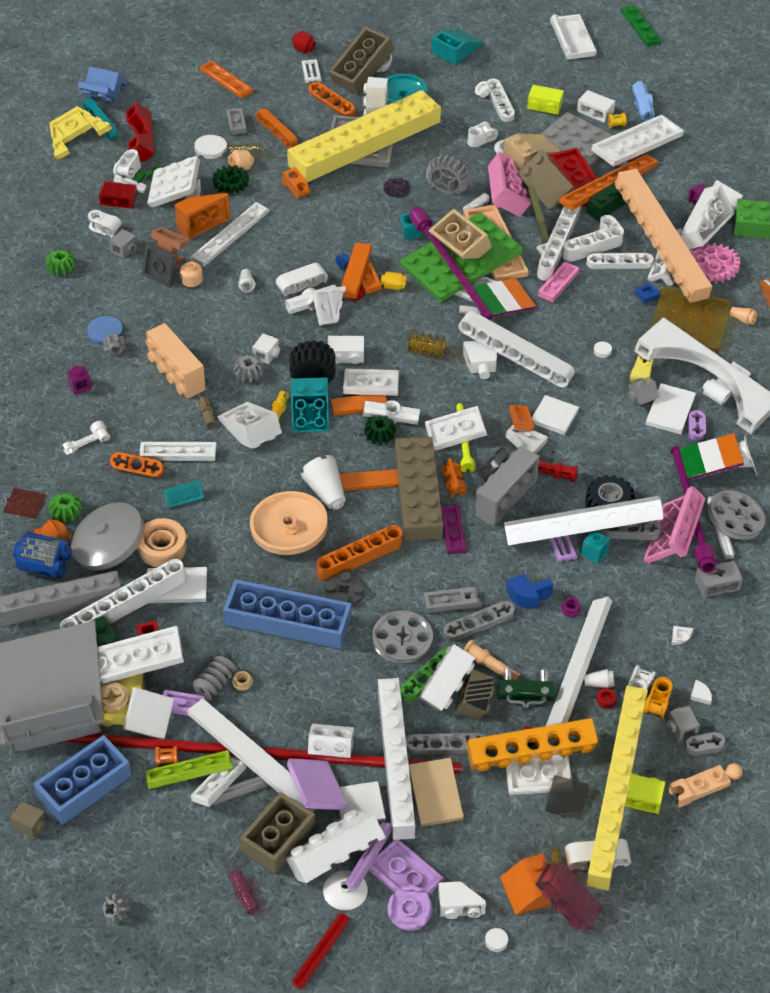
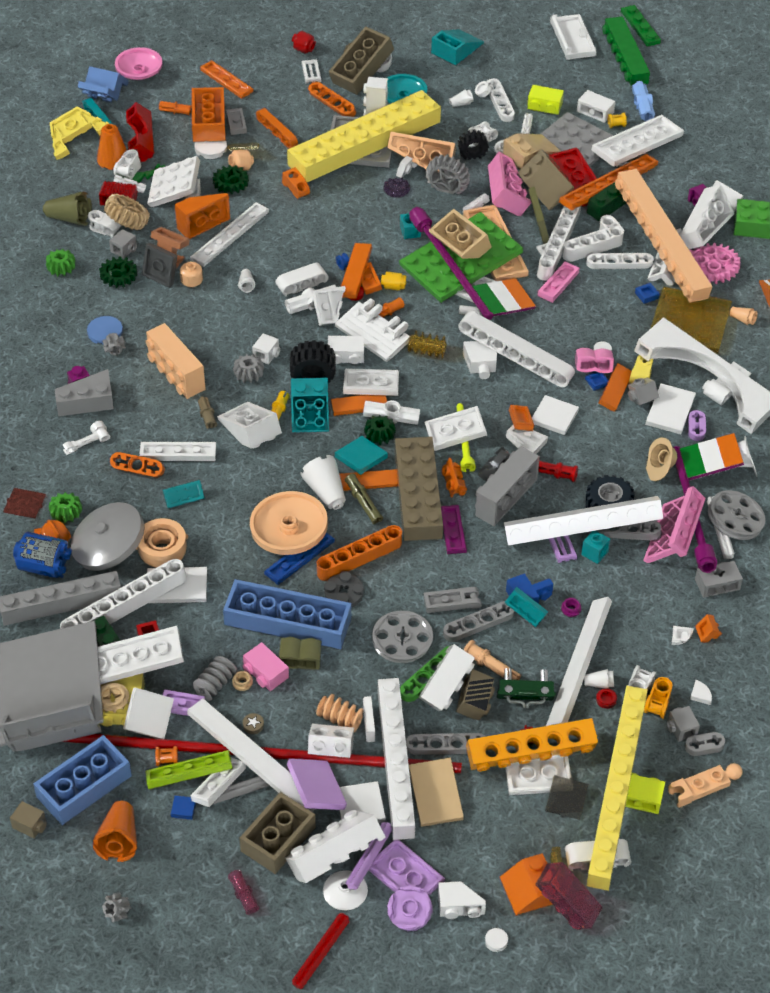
none -> olive cone [43,192,92,226]
none -> light grey wedge [55,369,114,416]
none -> orange cone [93,801,137,862]
none -> orange cone [97,124,127,170]
none -> dark green gear [99,256,138,288]
none -> tan gear [104,194,150,230]
none -> bright pink dish [115,47,162,80]
none -> orange axle [159,101,191,115]
none -> blue tile [171,796,196,820]
none -> orange brick [192,87,226,142]
none -> bright pink brick [243,642,289,691]
none -> dark tan tile [243,713,264,734]
none -> blue tile [264,532,335,585]
none -> olive brick [279,637,321,670]
none -> light nougat piece [316,694,364,733]
none -> white hinge [335,298,411,362]
none -> teal tile [335,436,388,475]
none -> olive pin [345,474,383,524]
none -> white tile [363,696,375,742]
none -> orange axle [379,297,405,318]
none -> light nougat wedge [387,132,456,172]
none -> white plate [396,156,417,178]
none -> white cone [449,90,474,108]
none -> black tyre [457,129,489,160]
none -> teal plate [504,587,548,627]
none -> white axle [521,113,533,134]
none -> bright pink brick [575,348,614,373]
none -> blue tile [585,372,609,391]
none -> orange tile [598,363,632,412]
none -> green brick [602,16,650,86]
none -> tan piece [646,437,677,481]
none -> orange tile [695,614,722,643]

